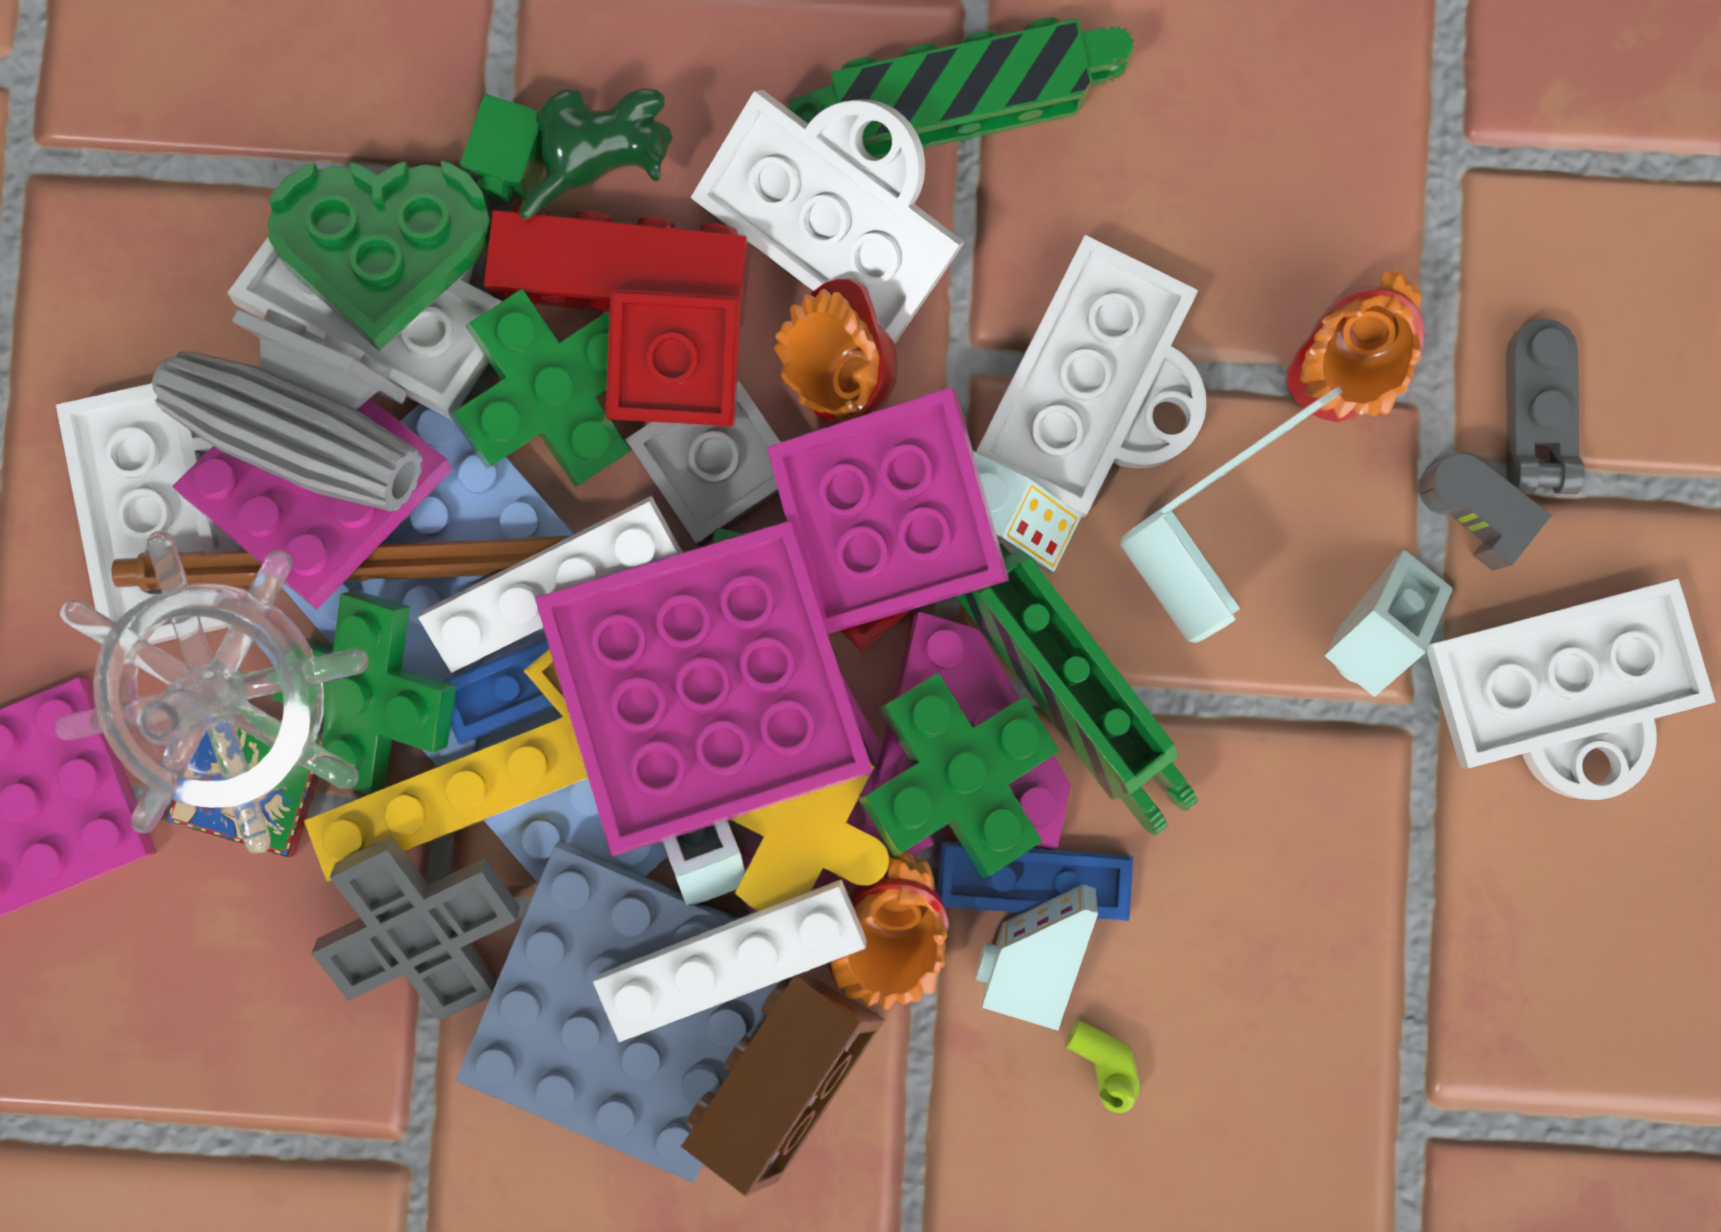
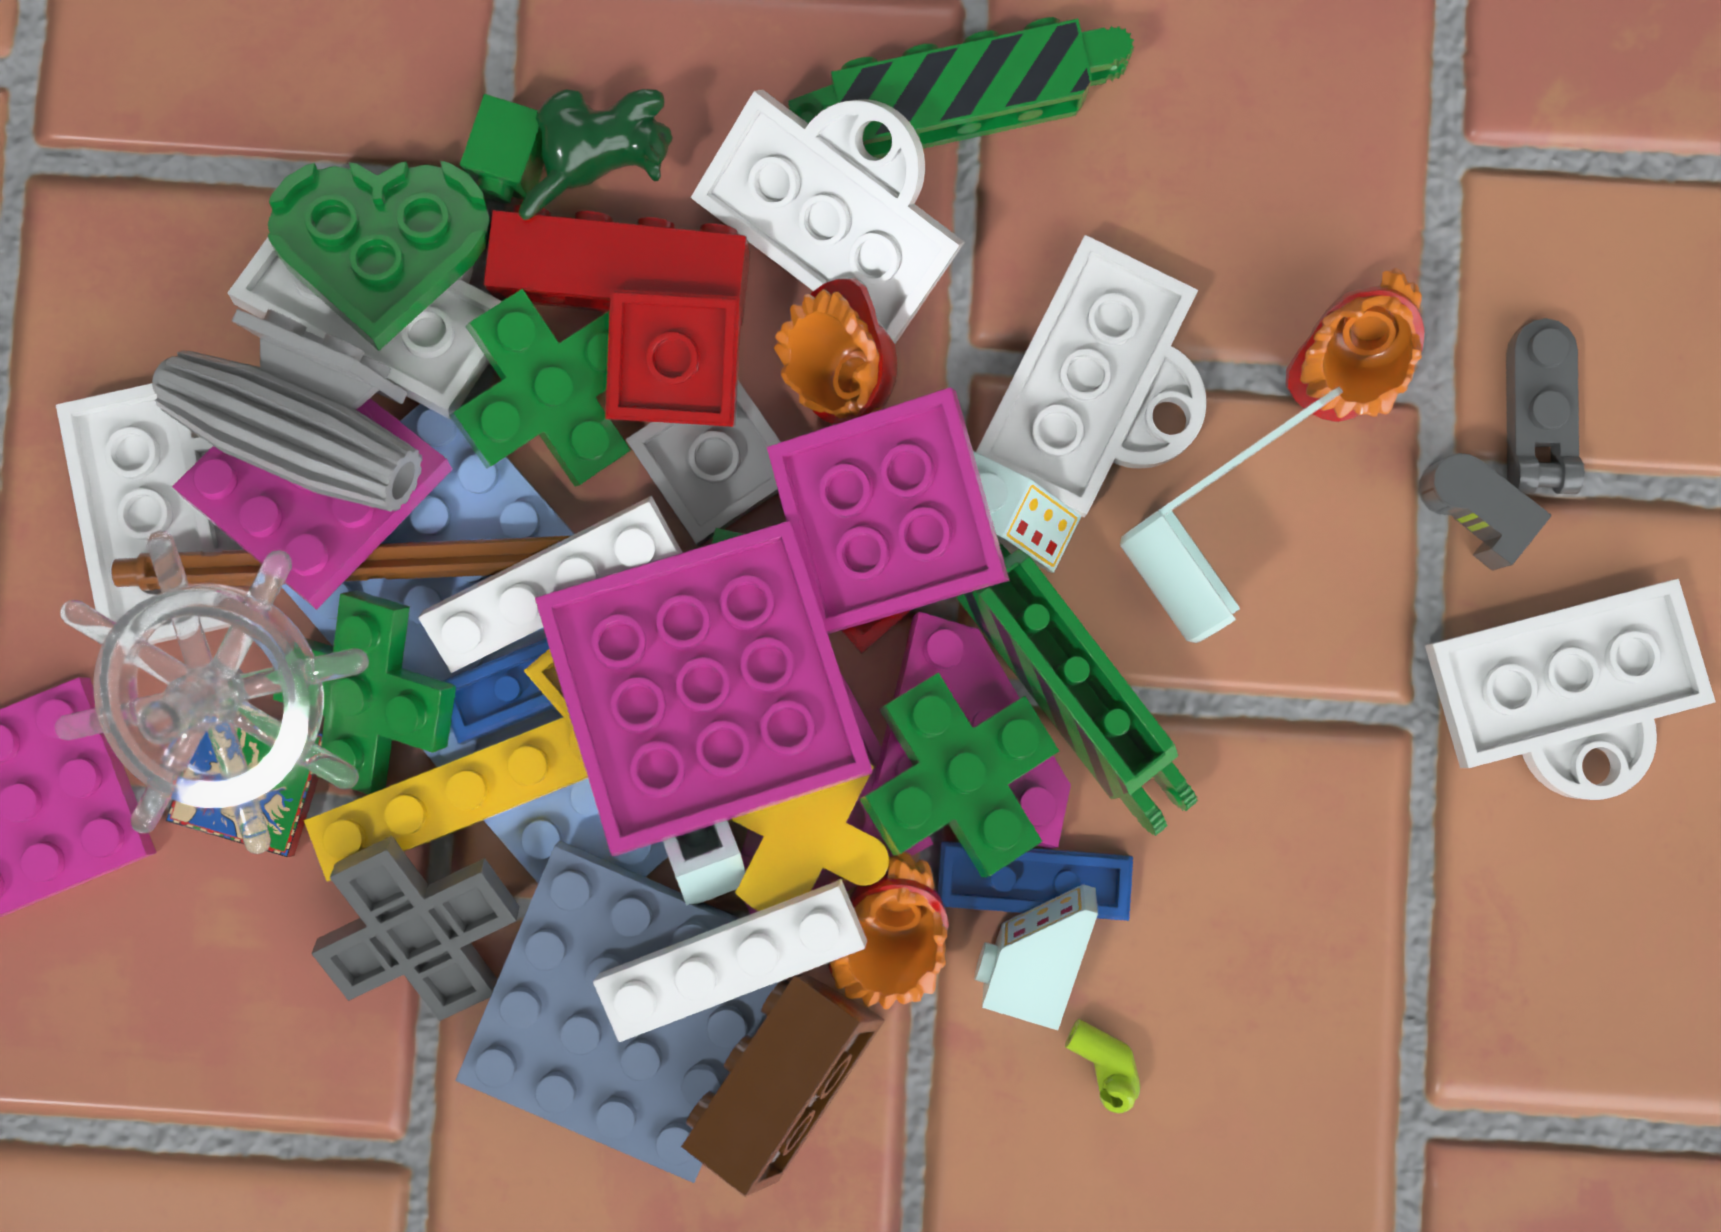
light aqua slope [1324,549,1453,697] -> none

